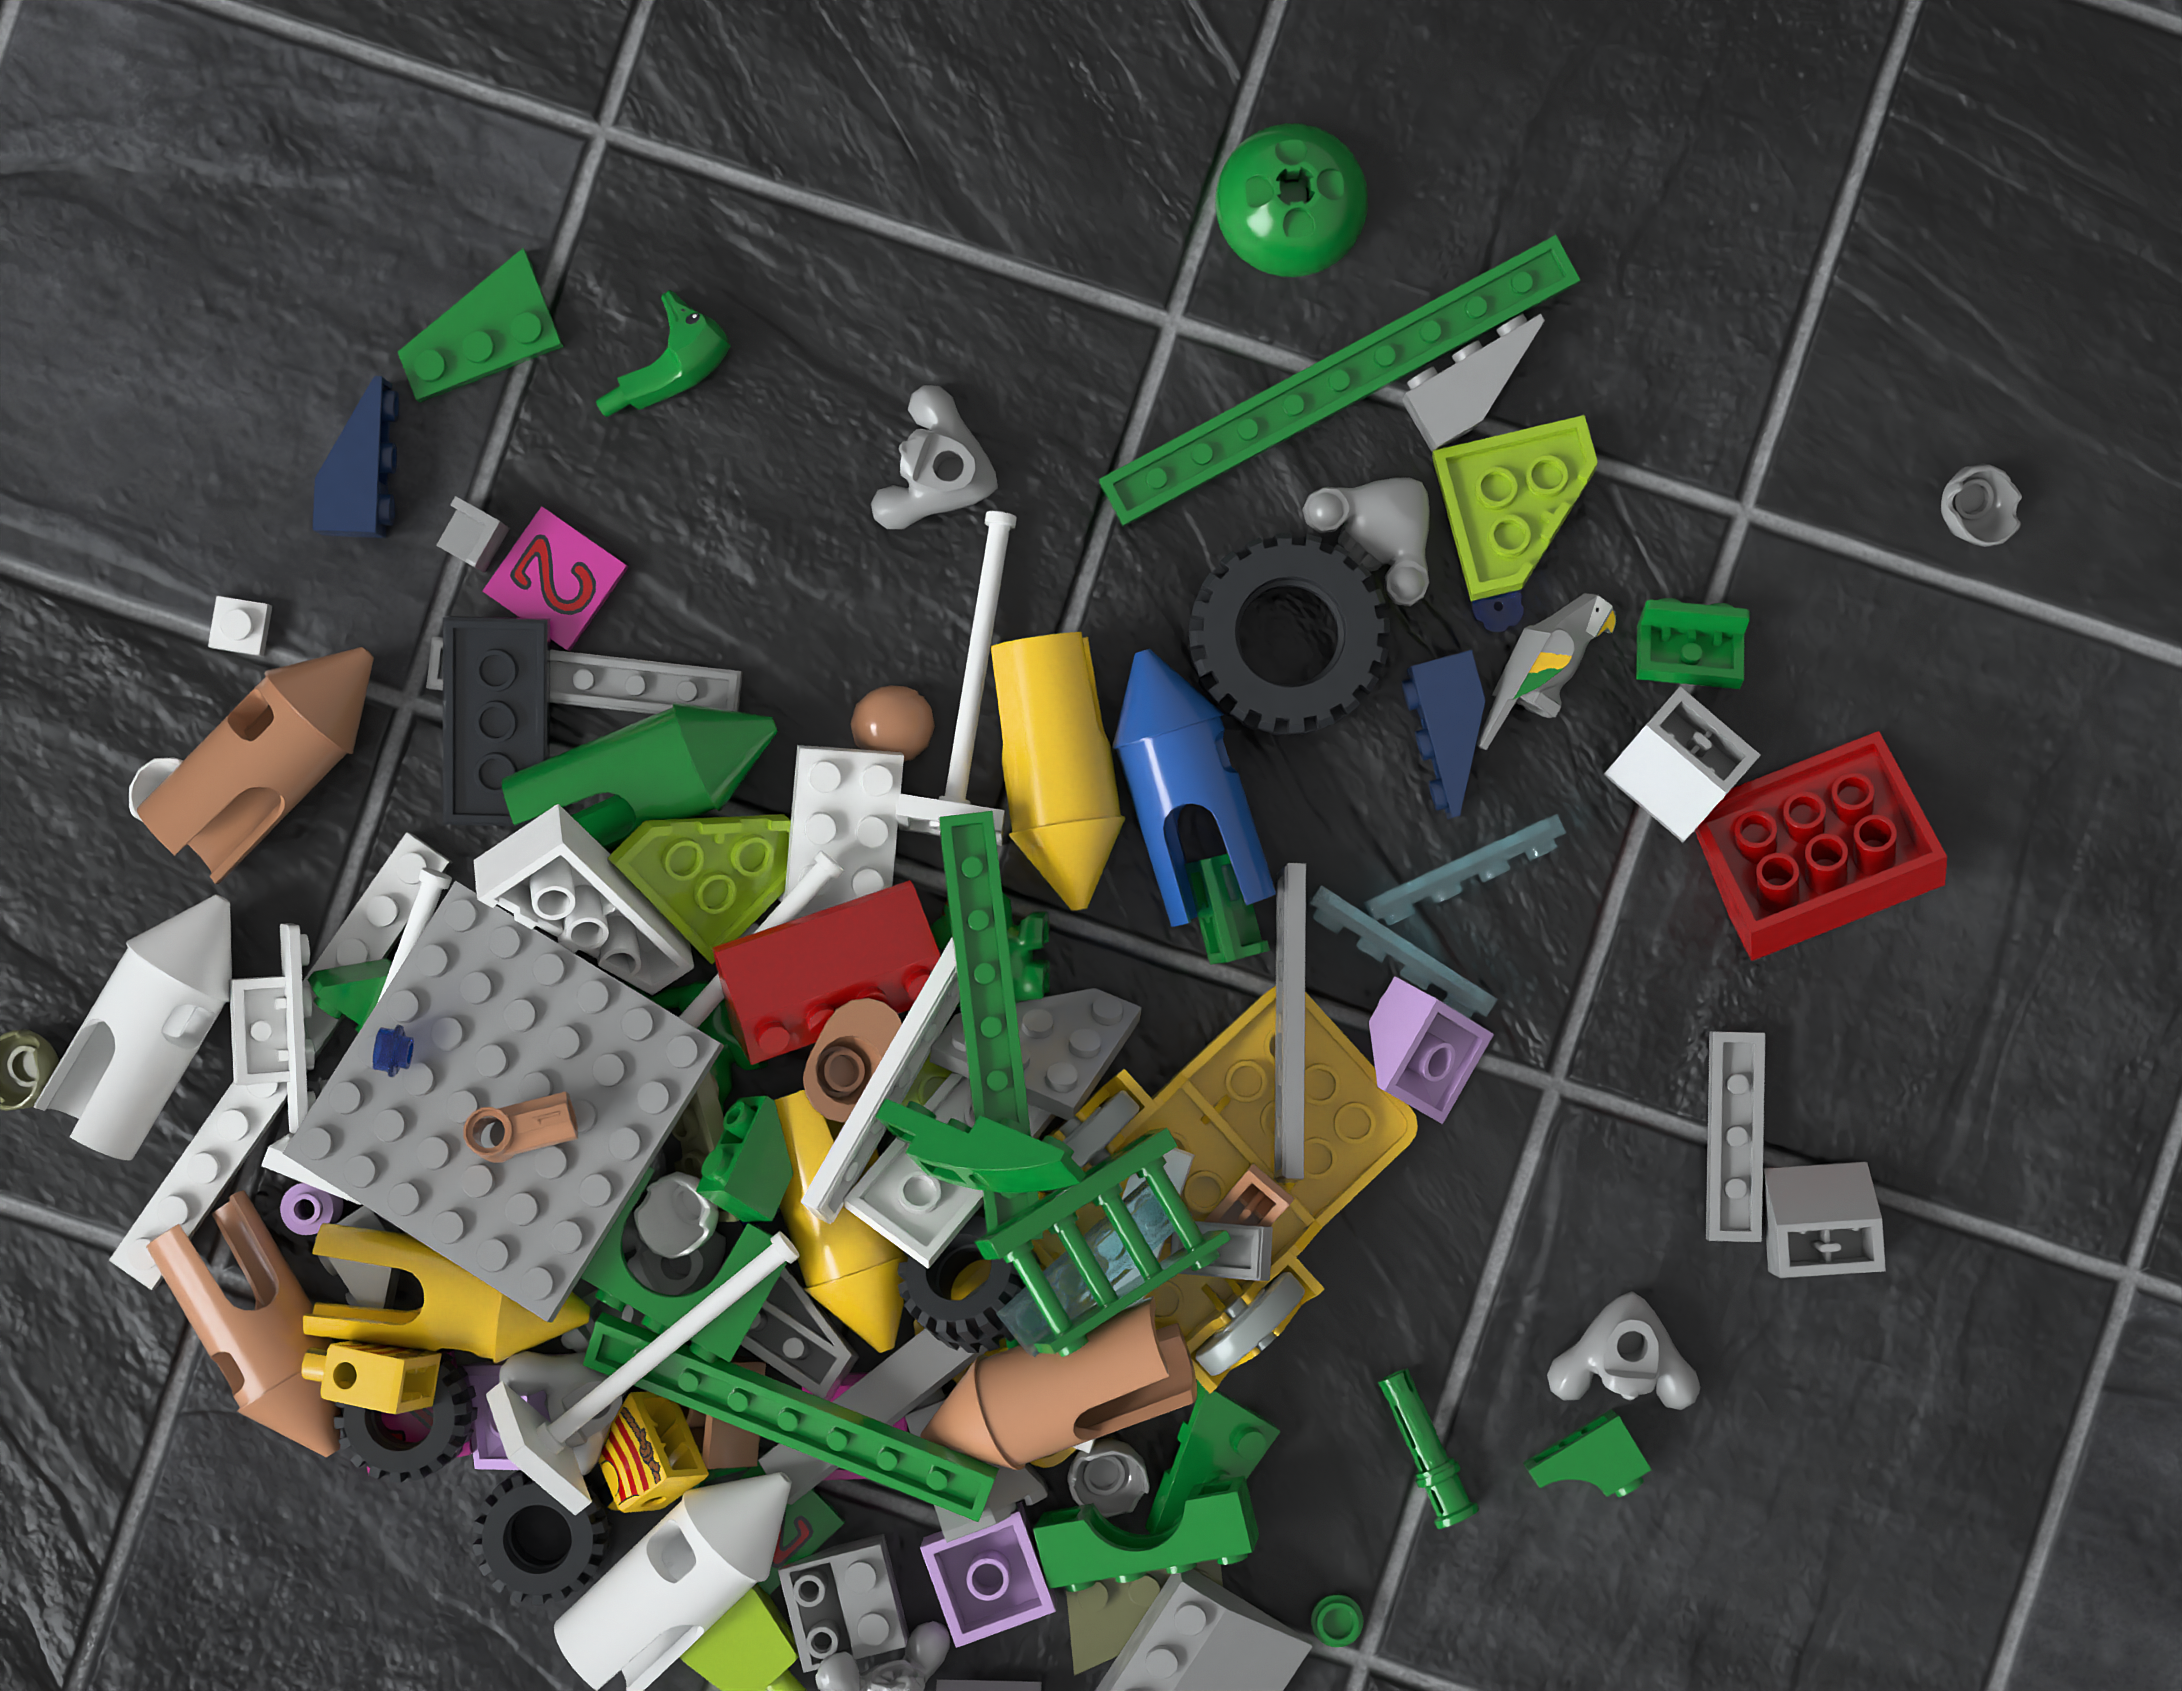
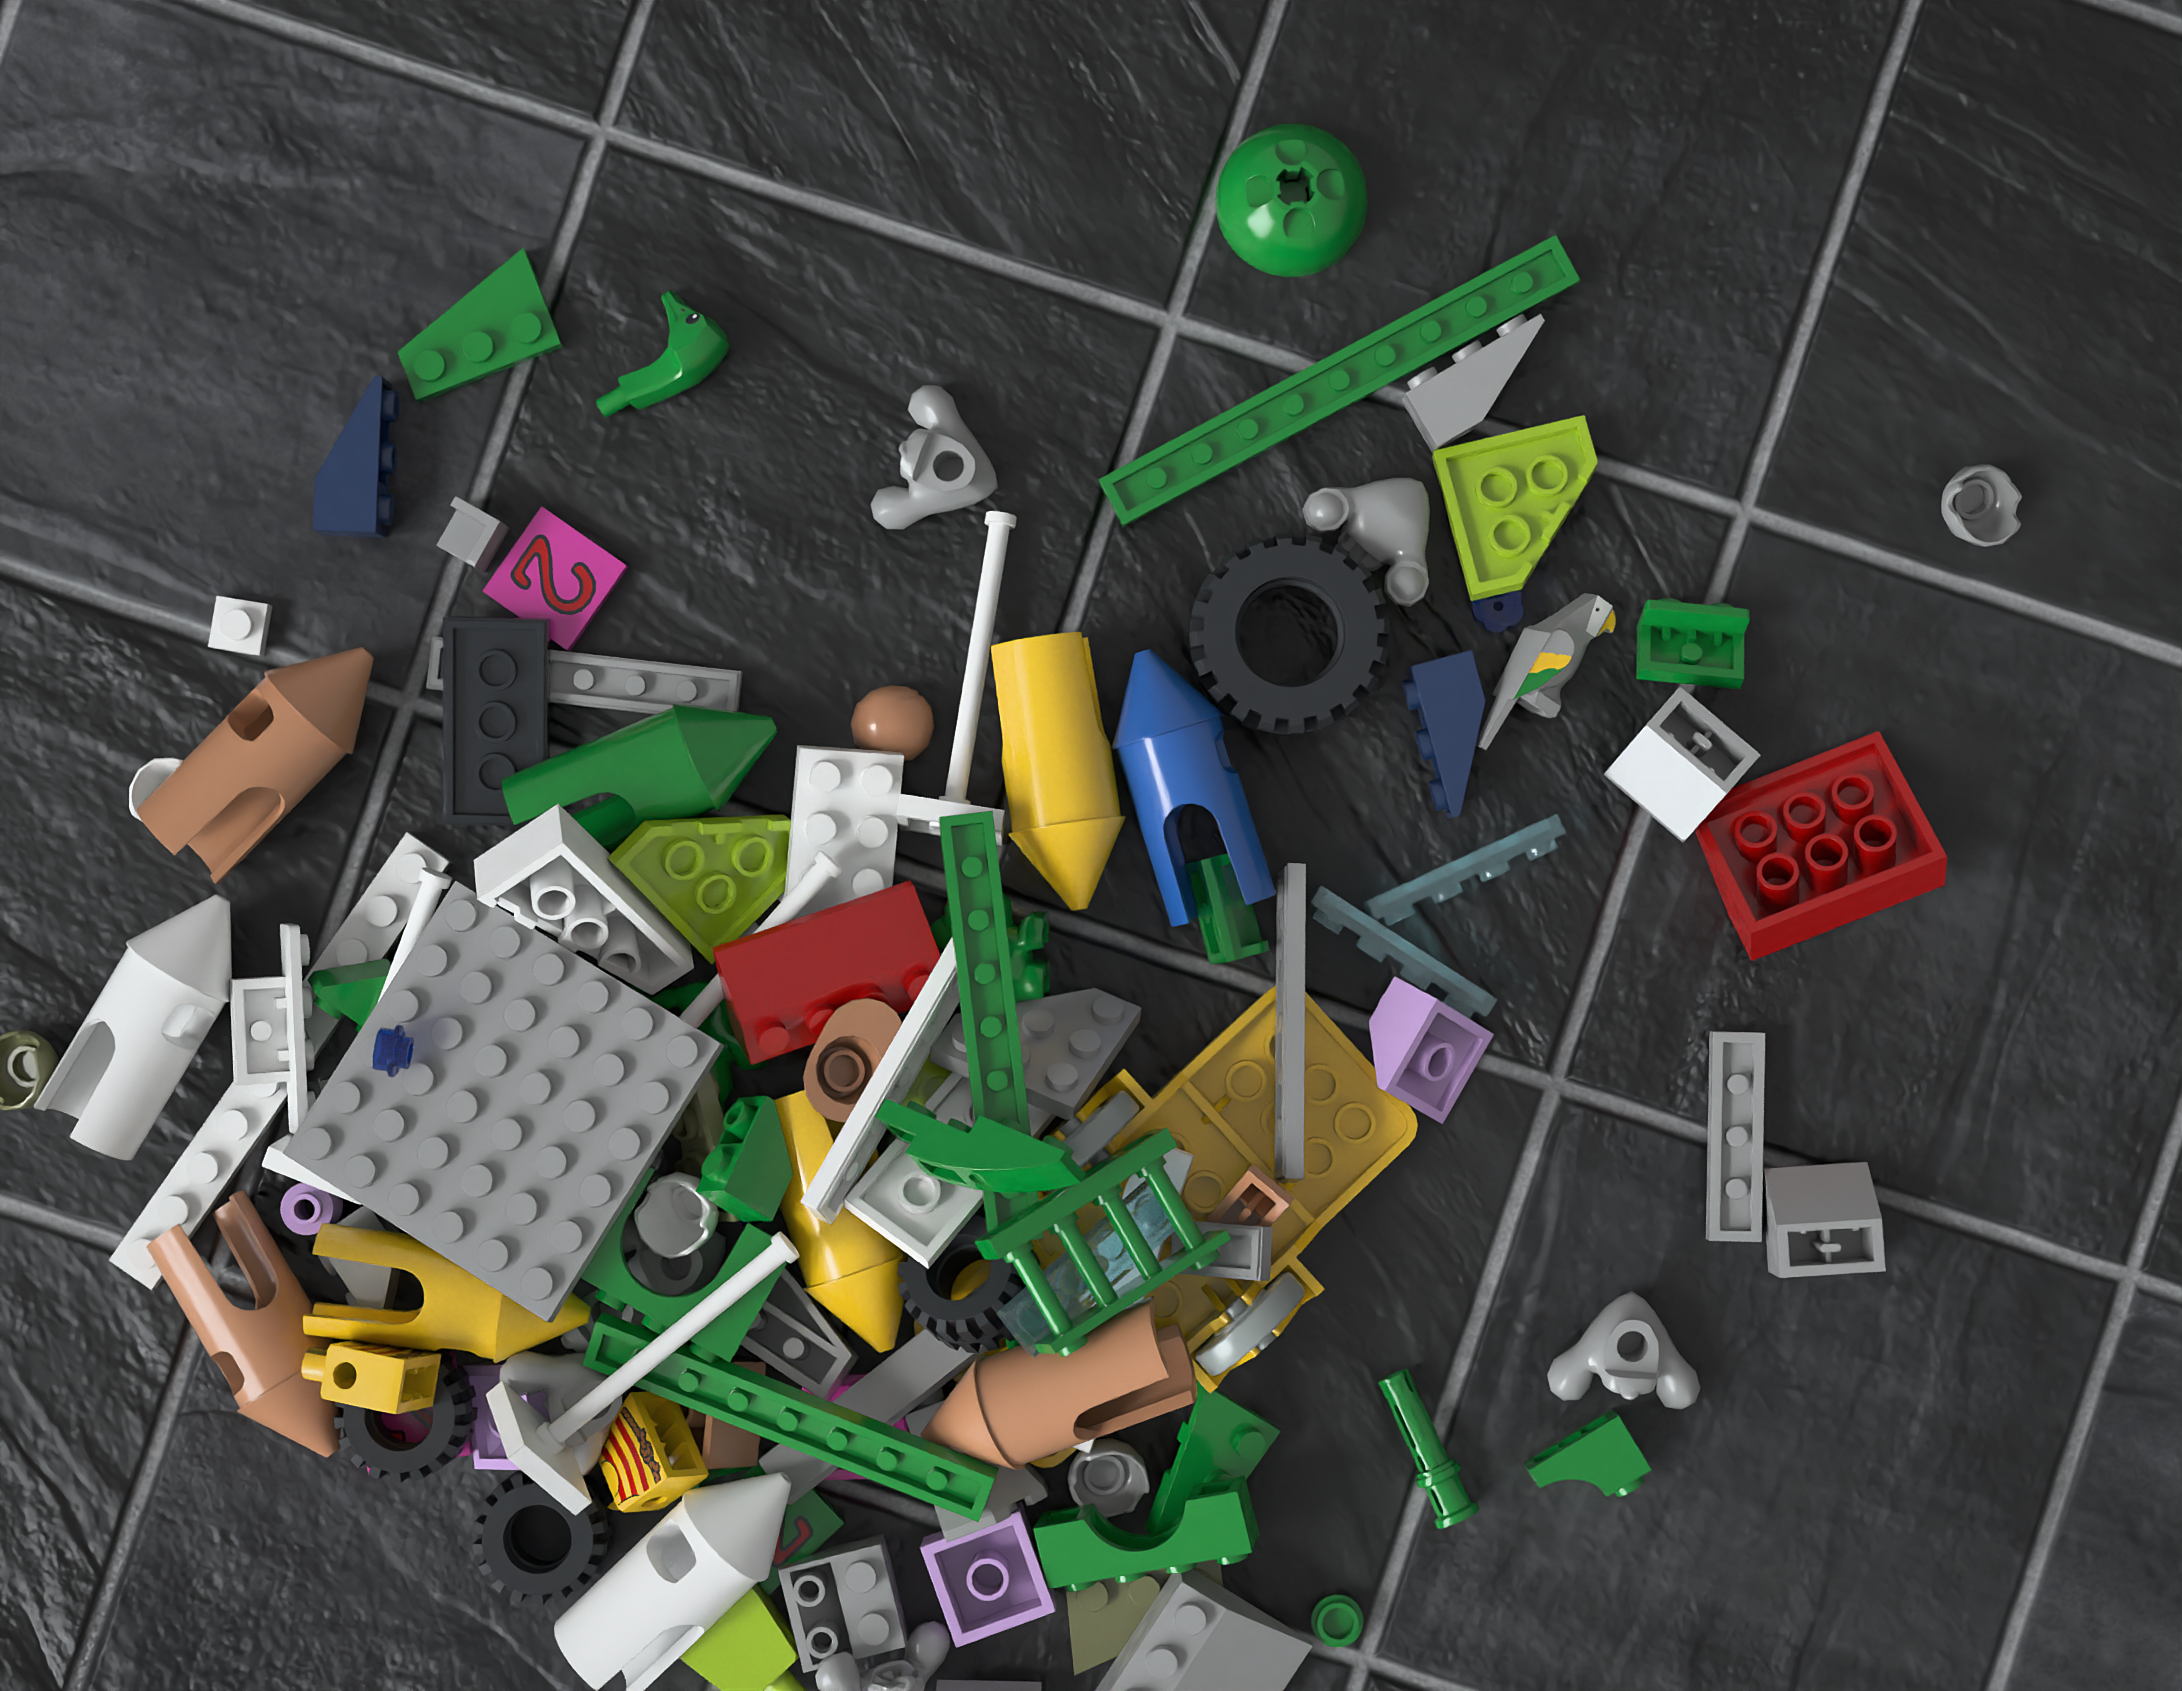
nougat piece [463,1092,579,1163] -> none

